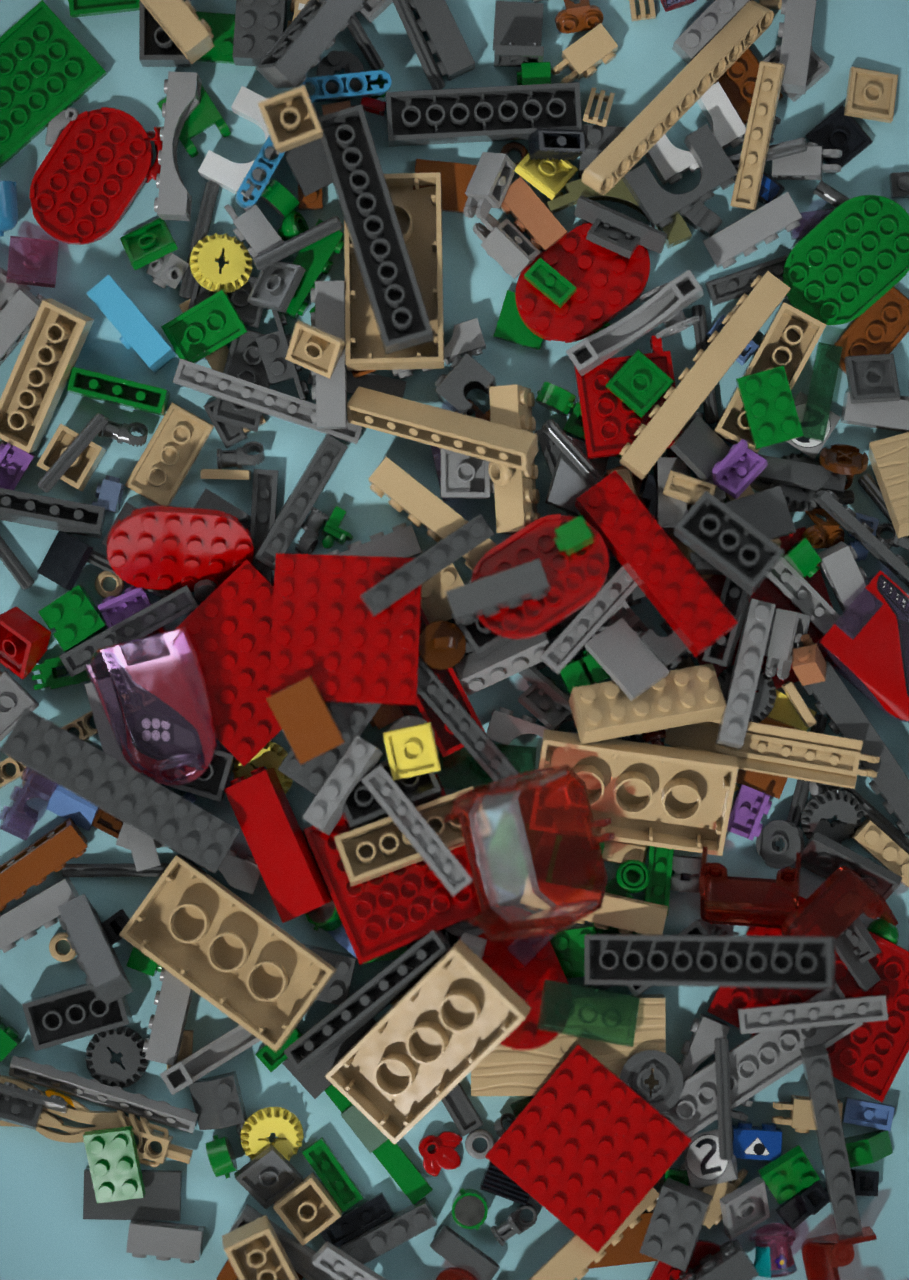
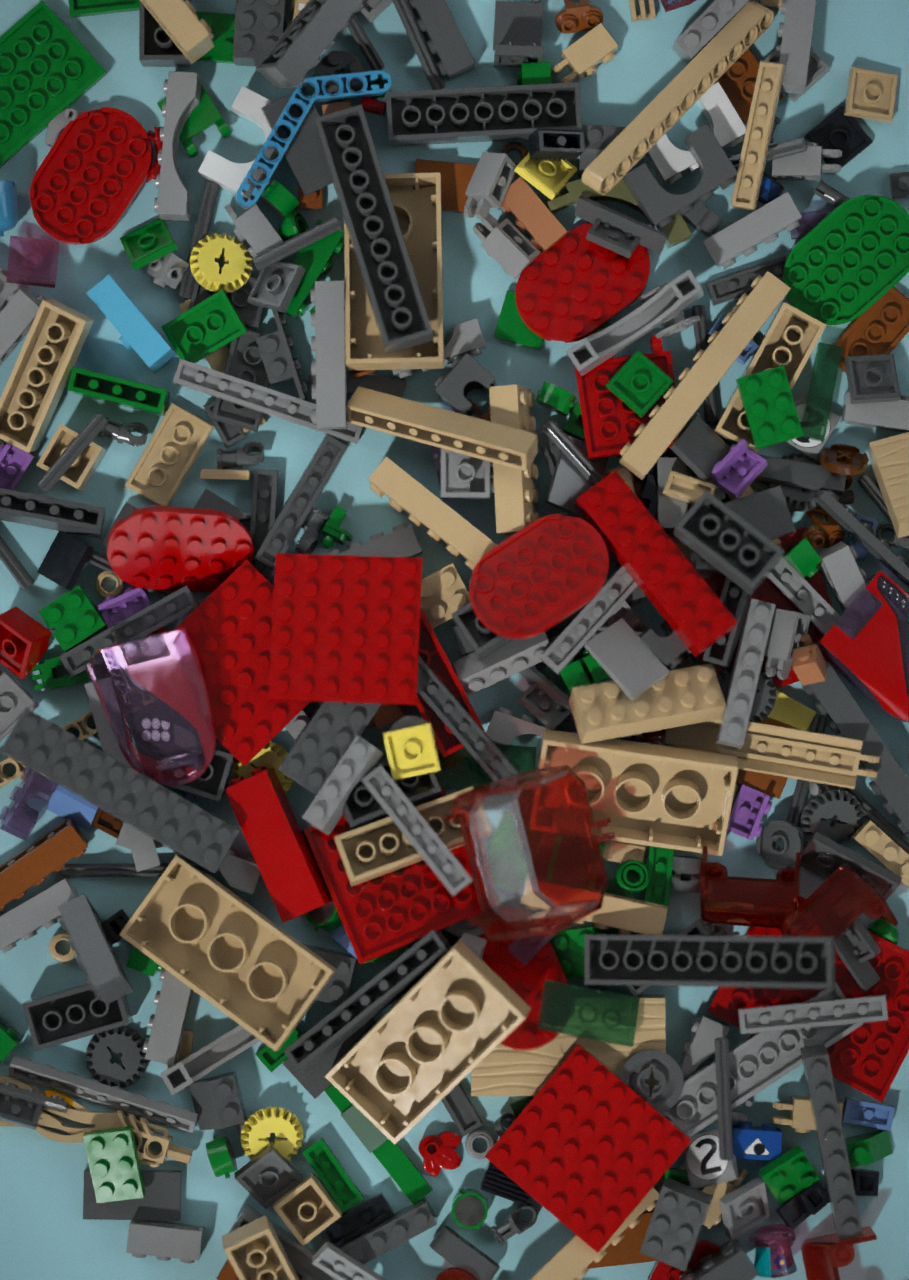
sand blue brick [92,475,125,513] -> none
dark grey tile [193,580,218,603] -> none
tan brick [258,85,323,155] -> none
dark orange tile [266,676,345,765] -> none
tan slope [285,320,345,379] -> none
dark grey plate [360,514,494,616] -> none
reddish brown tile [419,621,466,670] -> none
dark grey brick [445,559,550,625] -> none
tan piece [488,462,512,486] -> none
green plate [524,258,577,308] -> none
green brick [554,516,594,556] -> none
tan tile [583,87,615,127] -> none
tan tile [781,682,817,728] -> none

